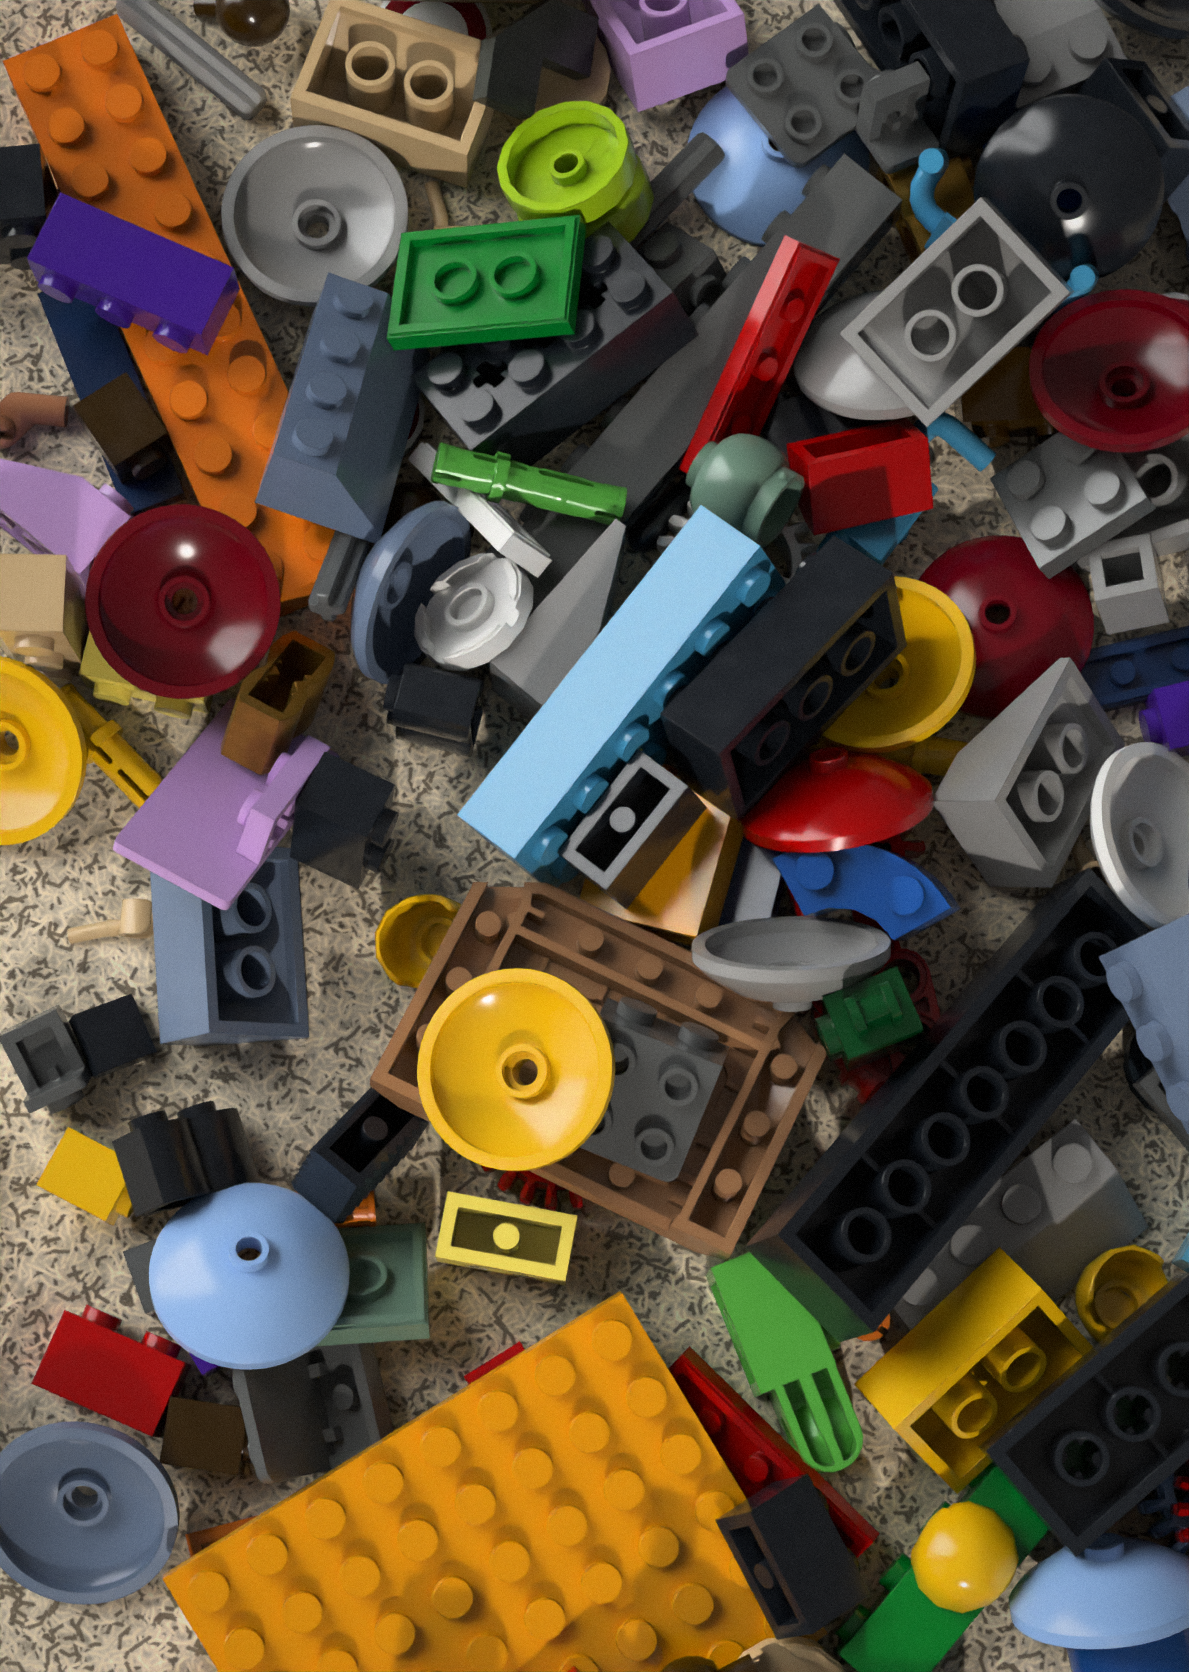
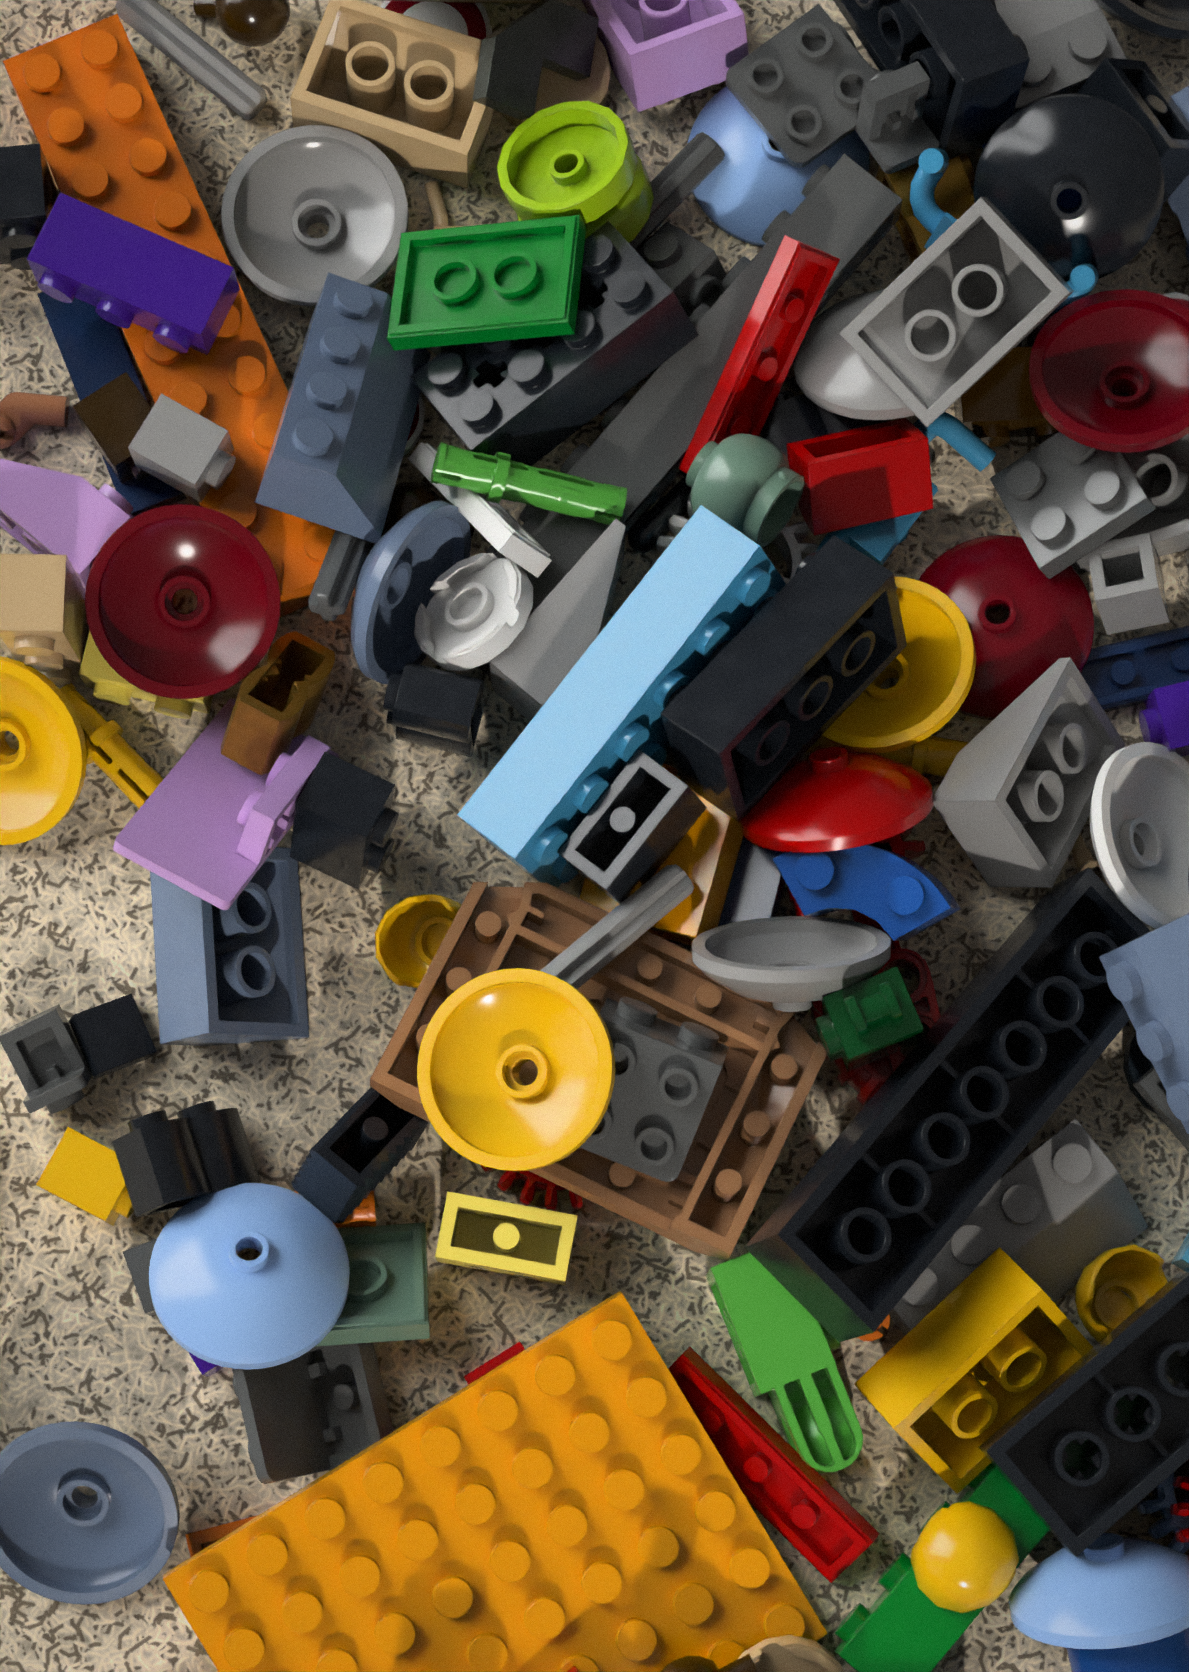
red brick [31,1304,191,1438] -> none
tan hand [67,898,154,944] -> none
dark brown brick [160,1396,252,1475] -> none
black brick [715,1474,870,1640] -> none
none -> light grey brick [128,393,236,503]
none -> light grey axle [540,864,694,989]

